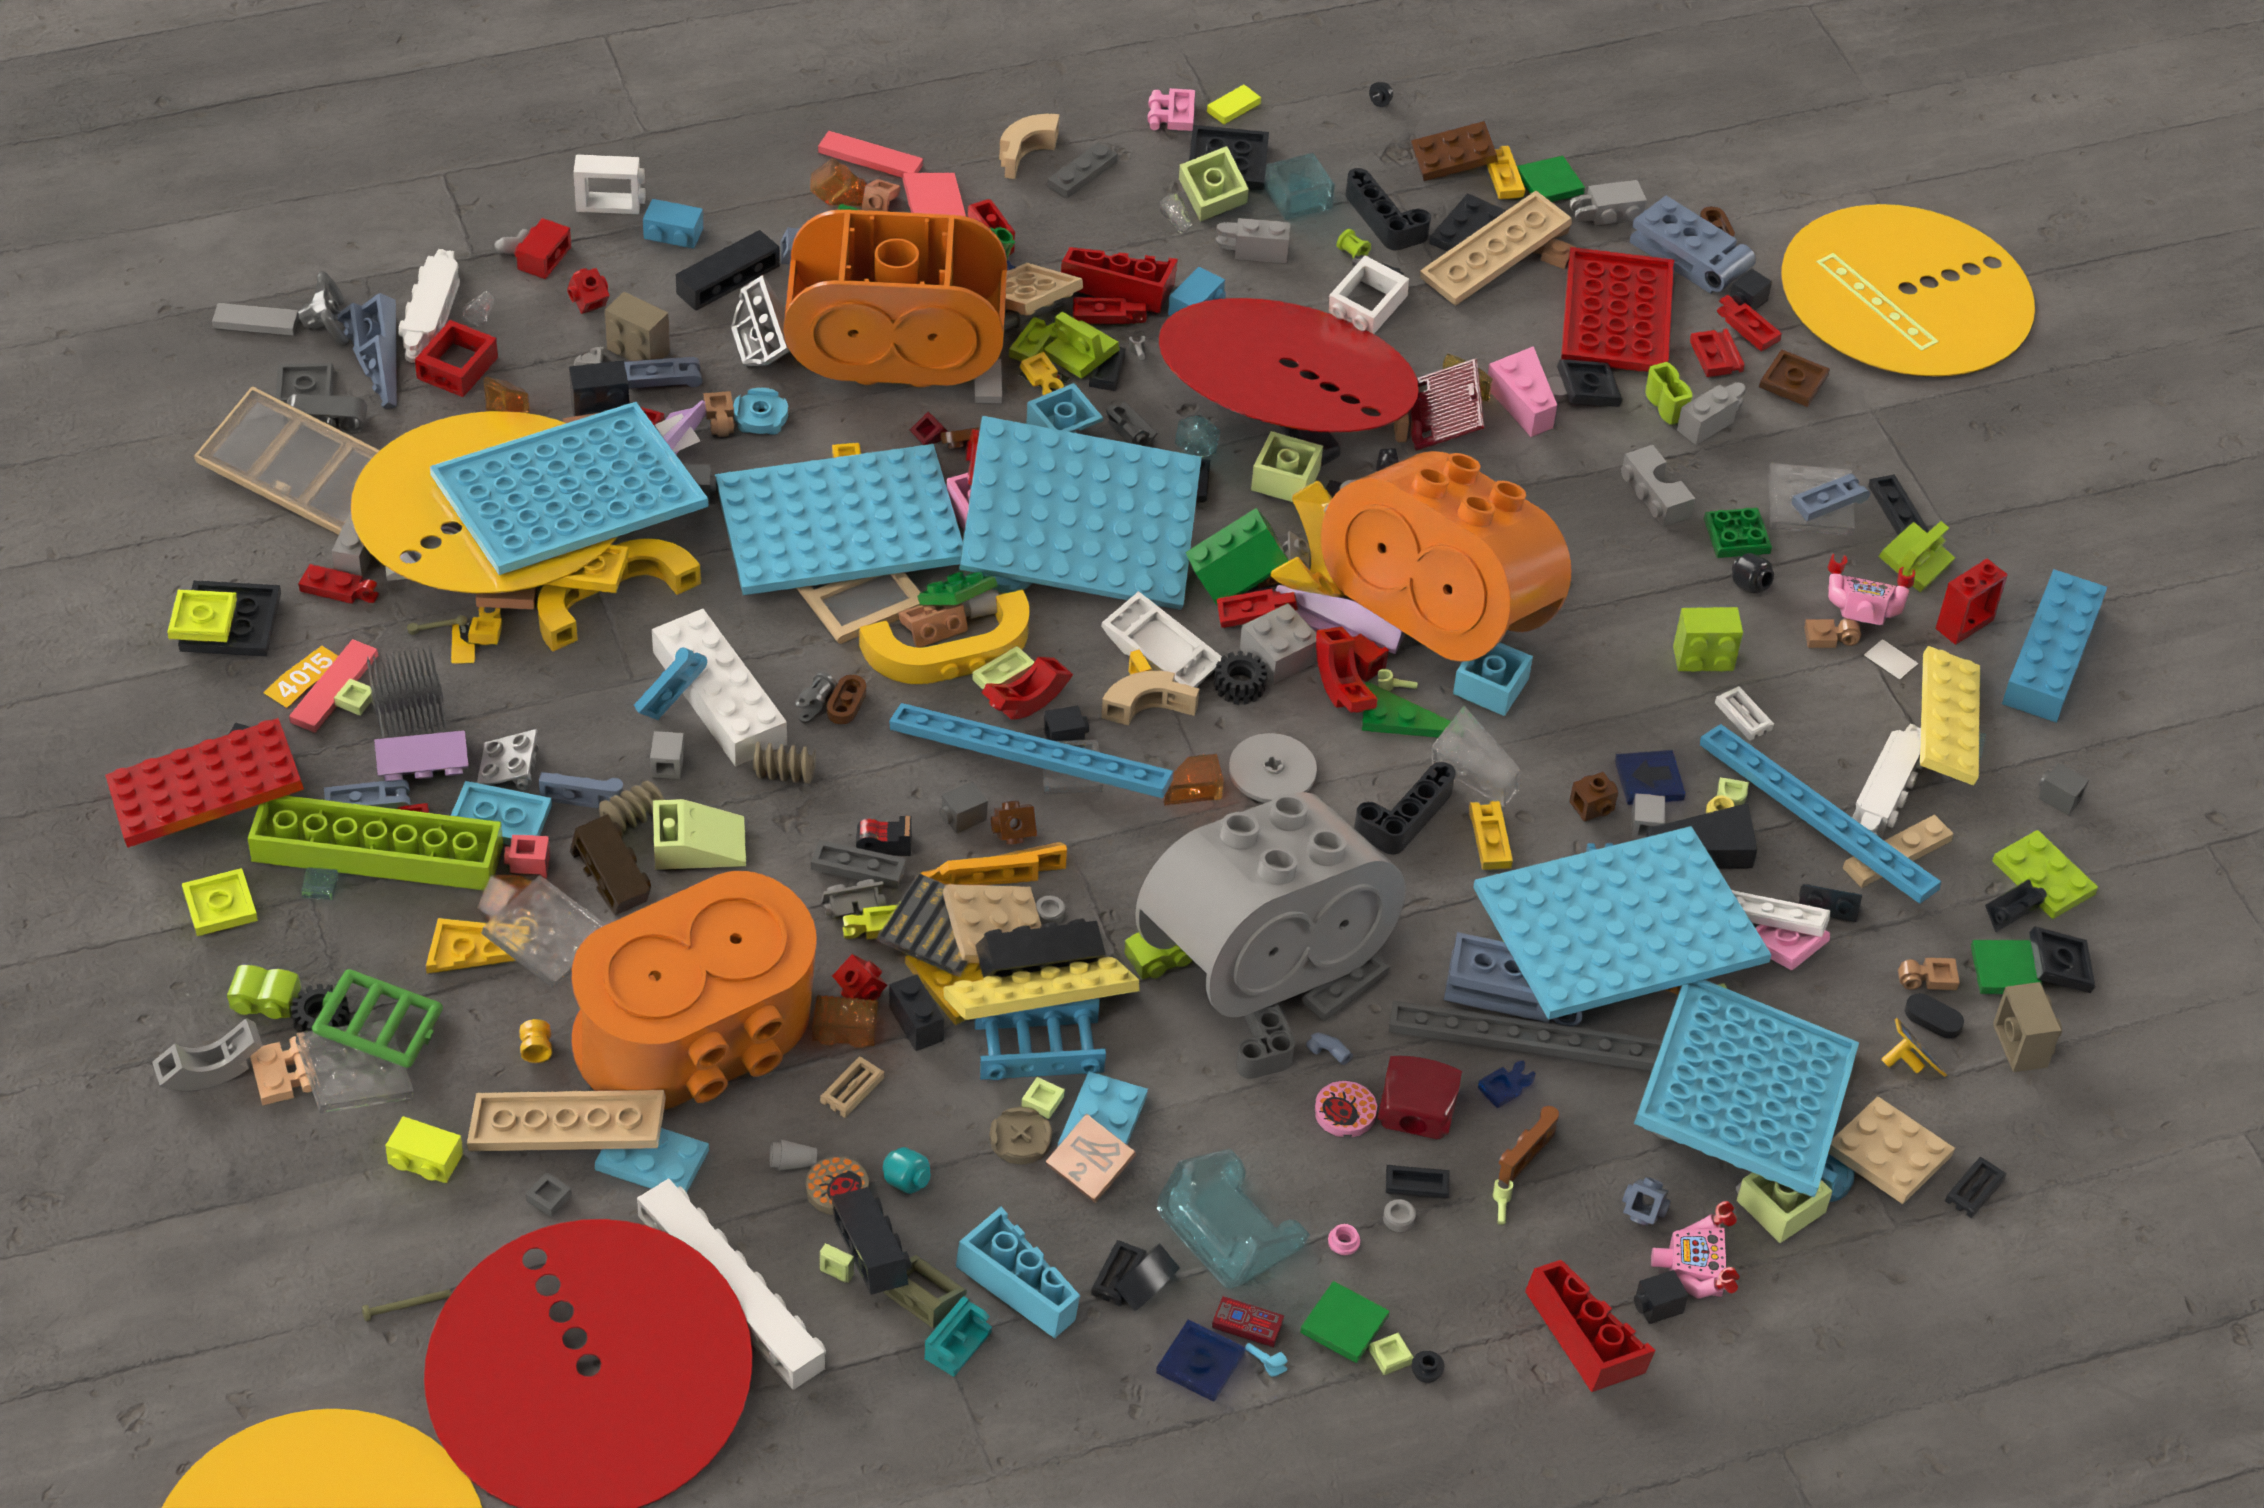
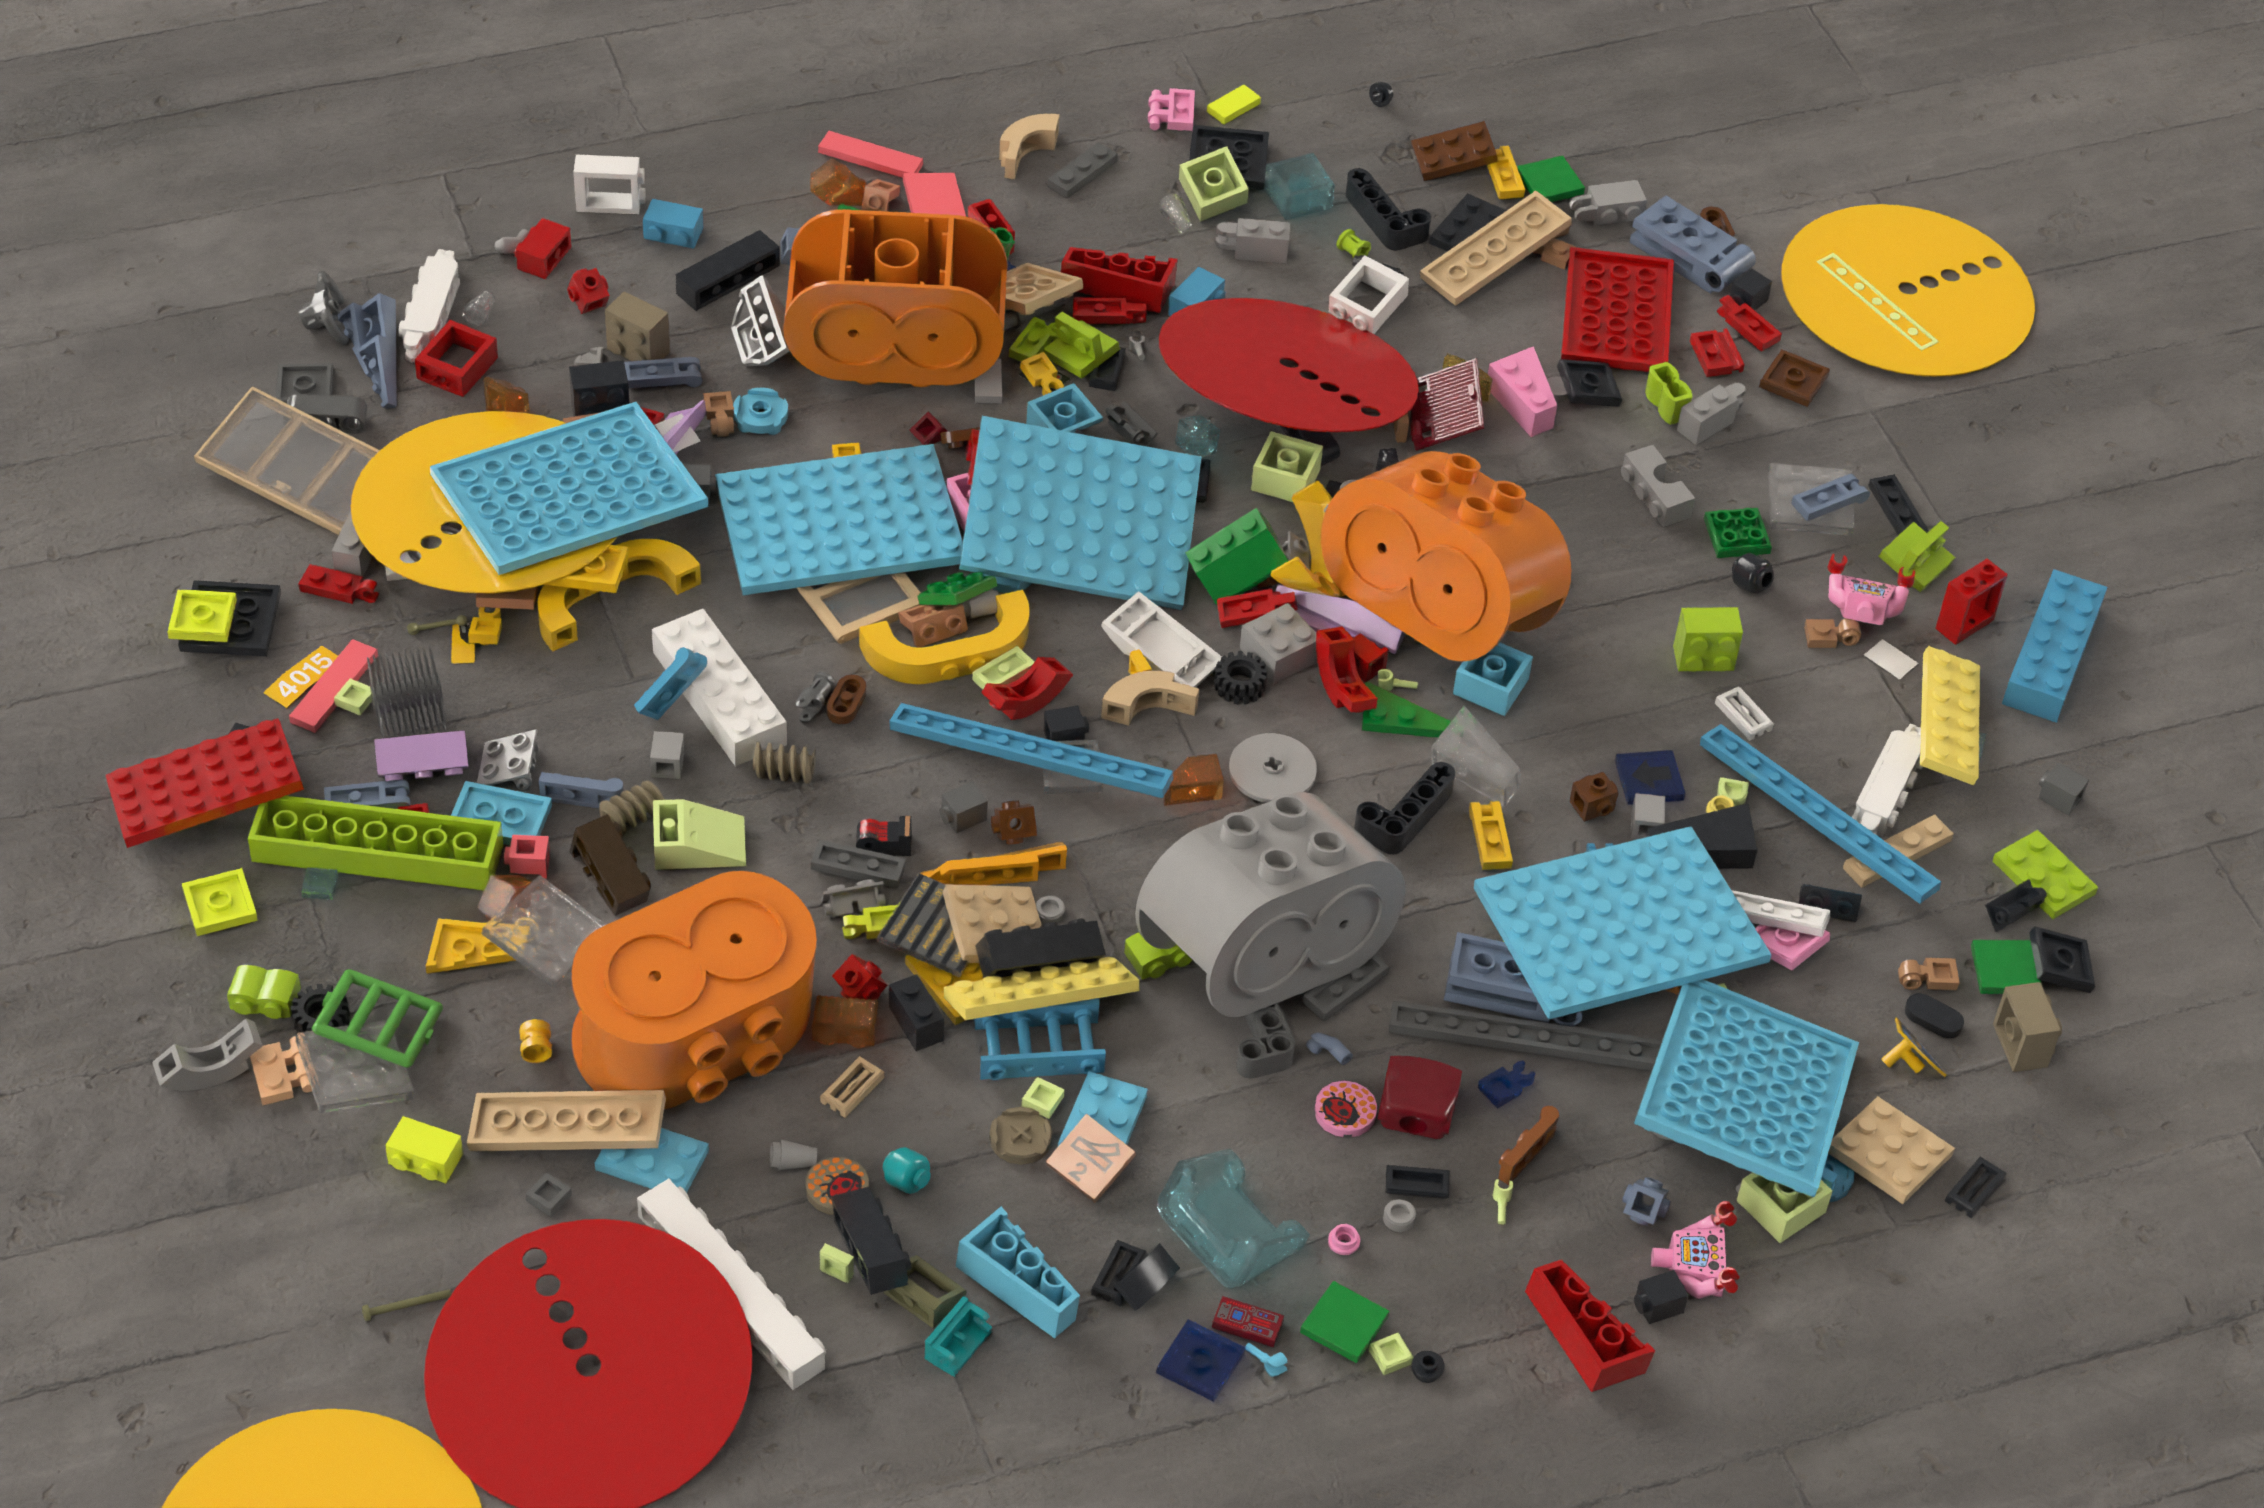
light grey tile [212,303,299,335] -> none

